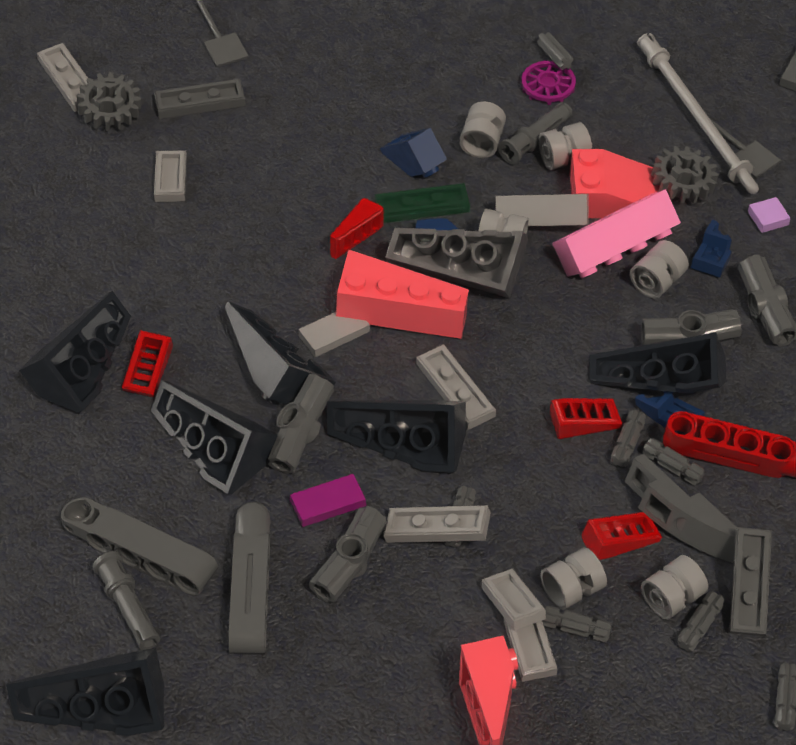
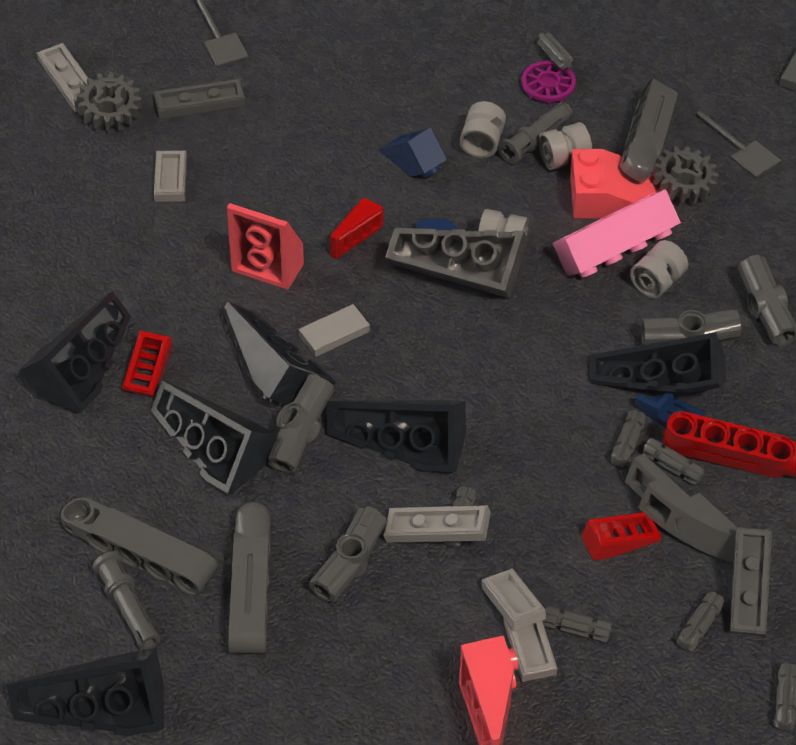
magenta tile [290,474,366,527] -> none
coral wedge [336,250,469,339] -> none
clear green tile [375,183,470,223] -> none
light grey tile [416,344,496,430] -> none
light grey tile [496,194,589,226] -> none
light grey wheel [540,547,607,610] -> none
red slope [550,398,622,439] -> none
light grey bar [637,33,759,194] -> none
light grey wheel [641,555,709,620] -> none
dark blue slope [691,220,732,277] -> none
lavender tile [748,197,790,233] -> none
none -> coral slope [227,203,304,290]
none -> dark grey piece [619,77,678,182]

